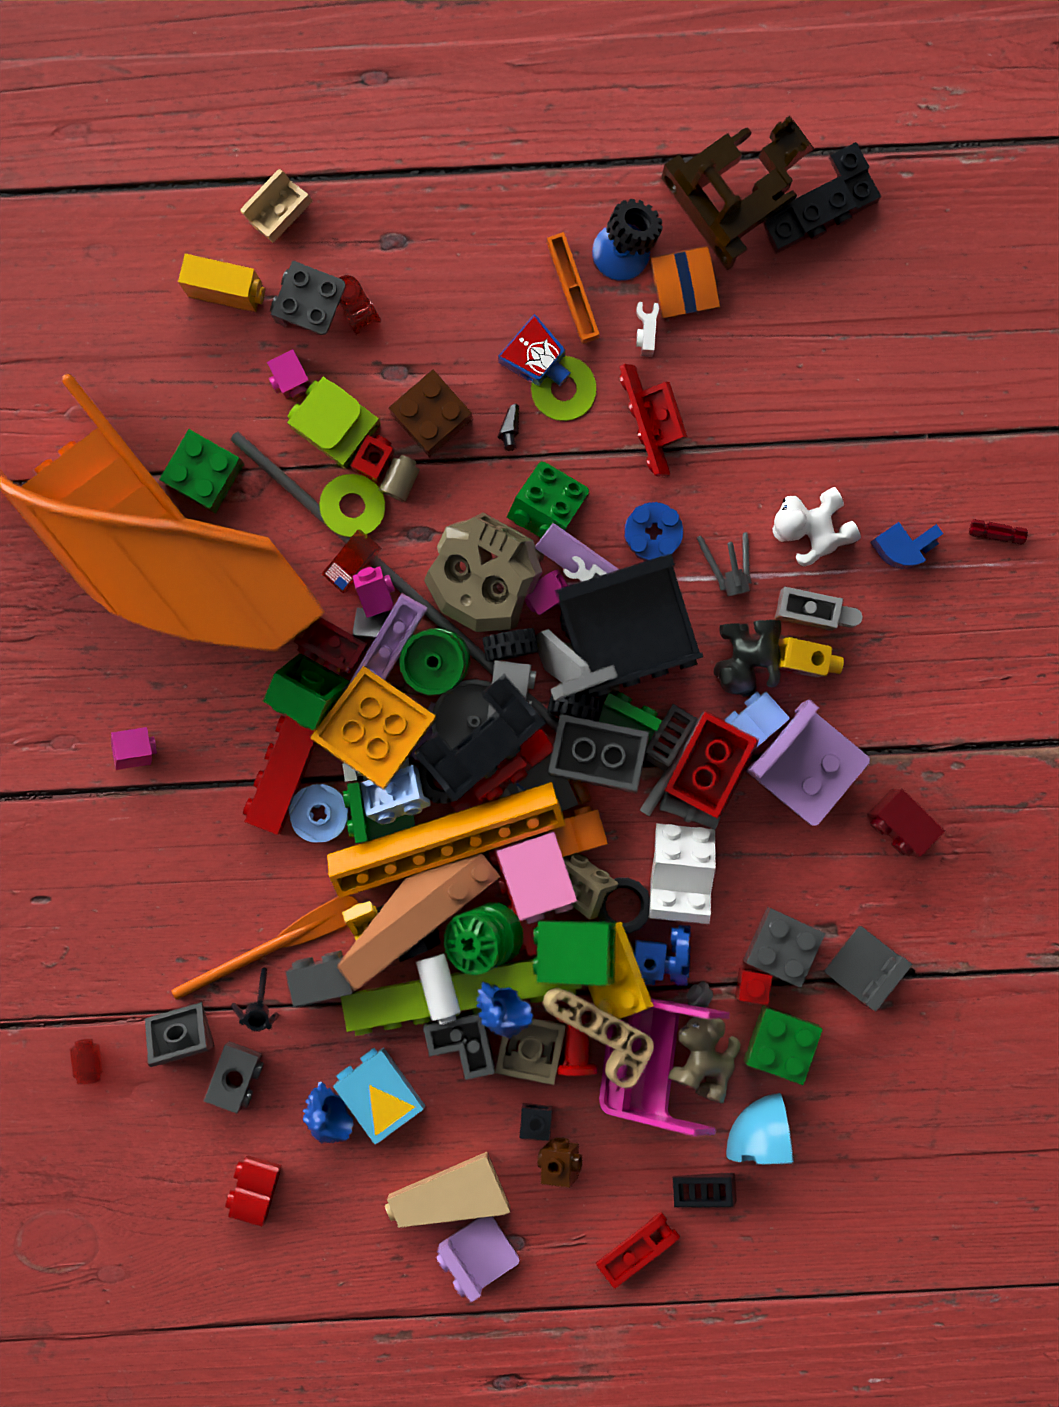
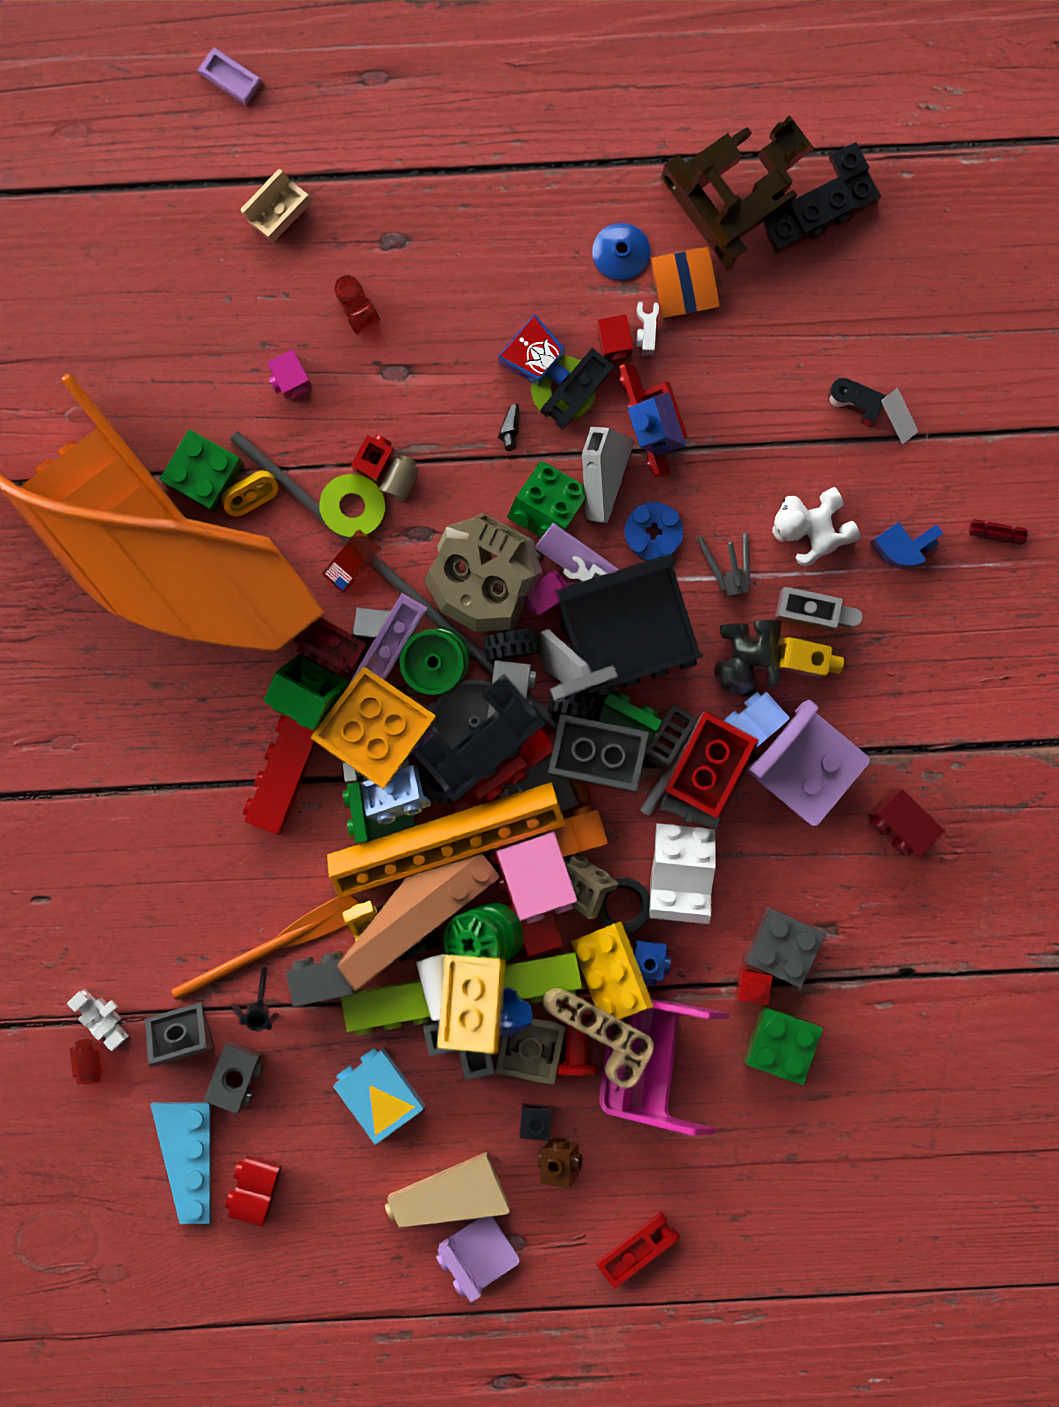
dark pink brick [111,727,157,770] -> none
yellow brick [178,254,265,312] -> none
dark grey bracket [270,261,346,335] -> none
lime brick [287,376,381,470] -> none
light blue plate [289,784,349,843] -> none
blue hair [302,1082,354,1144] -> none
dark pink brick [353,566,395,618] -> none
reddish brown brick [389,369,473,457] -> none
green brick [533,920,616,986] -> none
orange piece [547,232,600,344] -> none
black tyre [606,199,663,255] -> none
dark tan animal [668,1016,741,1104] -> none
blue plate [669,925,691,986] -> none
black slope [673,1173,737,1207] -> none
dark grey plate [687,981,713,1008] -> none
medium azure brick [726,1093,793,1164] -> none
dark grey bracket [824,926,913,1012] -> none
none -> white piece [66,989,129,1051]
none -> medium azure wing [150,1102,211,1224]
none -> lavender tile [197,47,263,106]
none -> yellow plate [221,471,278,517]
none -> yellow plate [438,955,505,1052]
none -> black plate [540,348,615,430]
none -> light grey slope [582,427,635,524]
none -> red brick [597,314,633,363]
none -> blue torso [628,392,686,456]
none -> black leg [828,378,886,427]
none -> white sticker [881,388,918,444]

